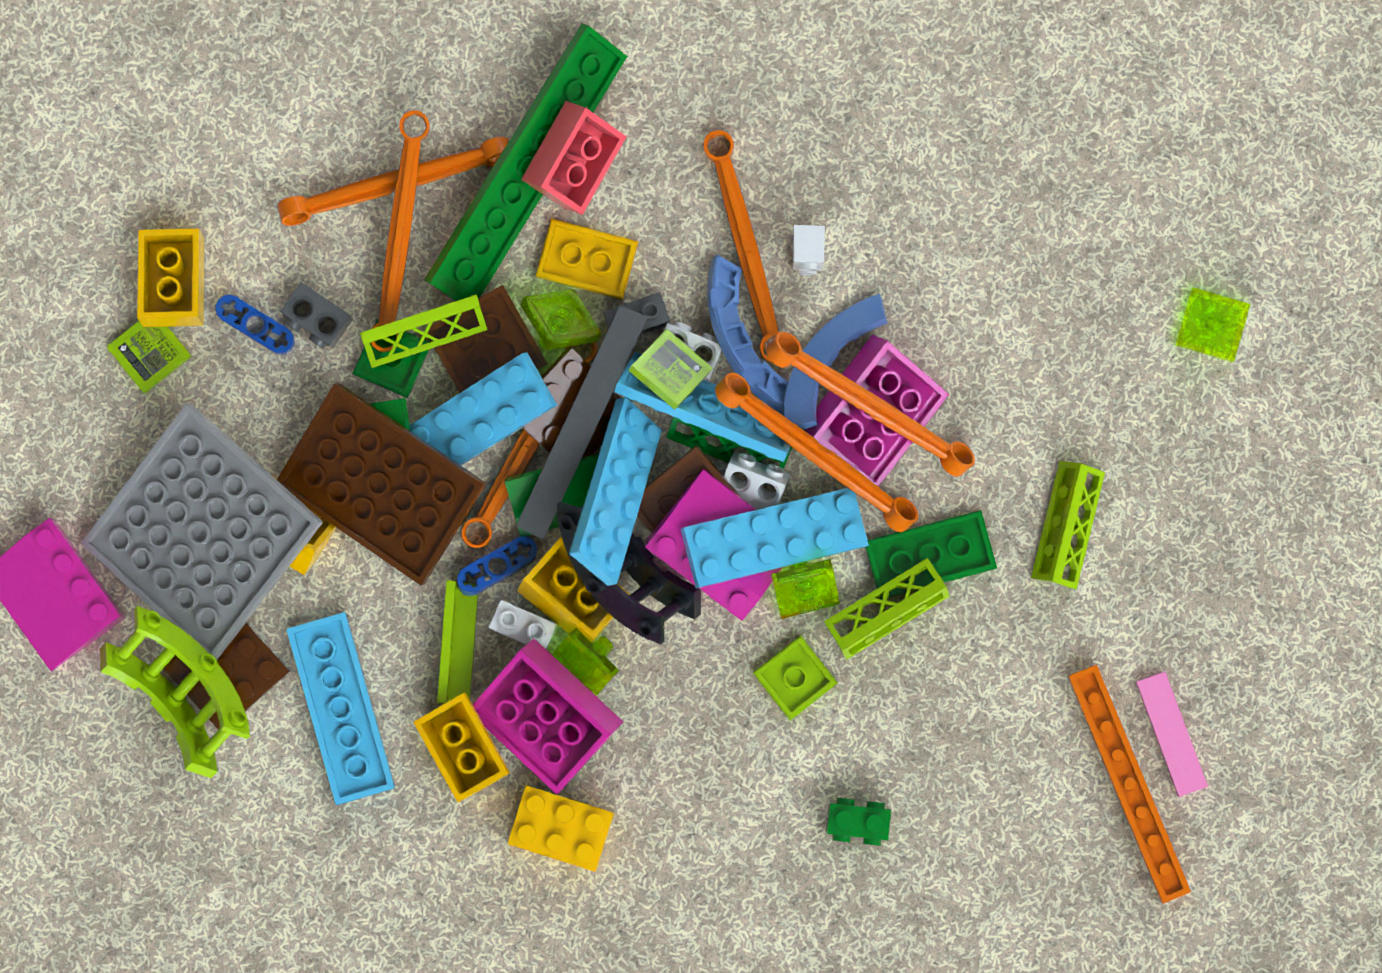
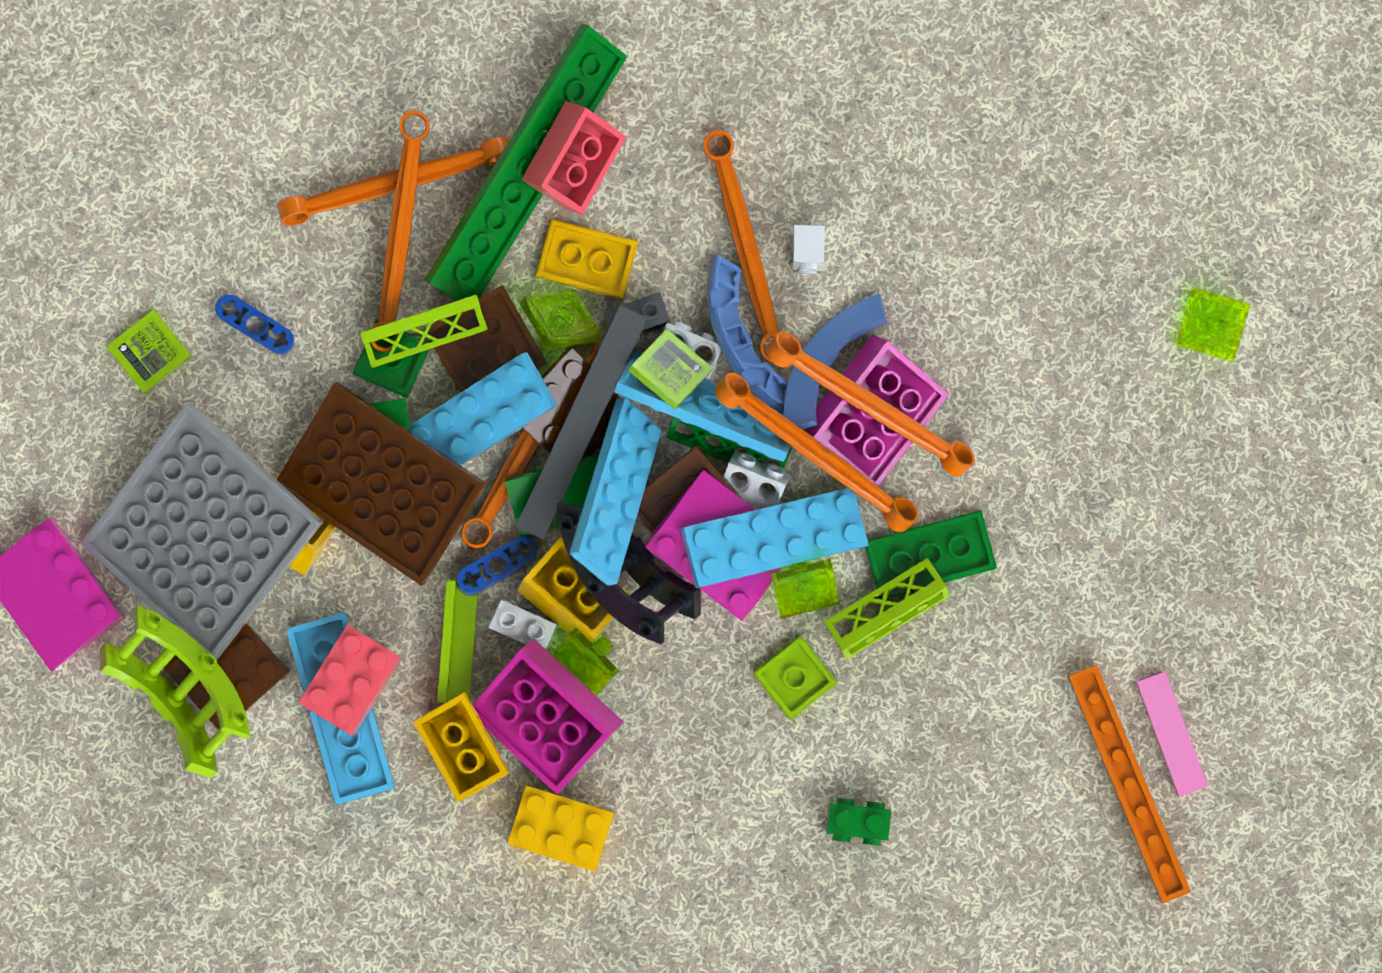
yellow brick [137,228,204,327] -> none
dark grey brick [280,282,353,349] -> none
lime fence [1031,461,1105,590] -> none
none -> coral brick [298,624,403,736]

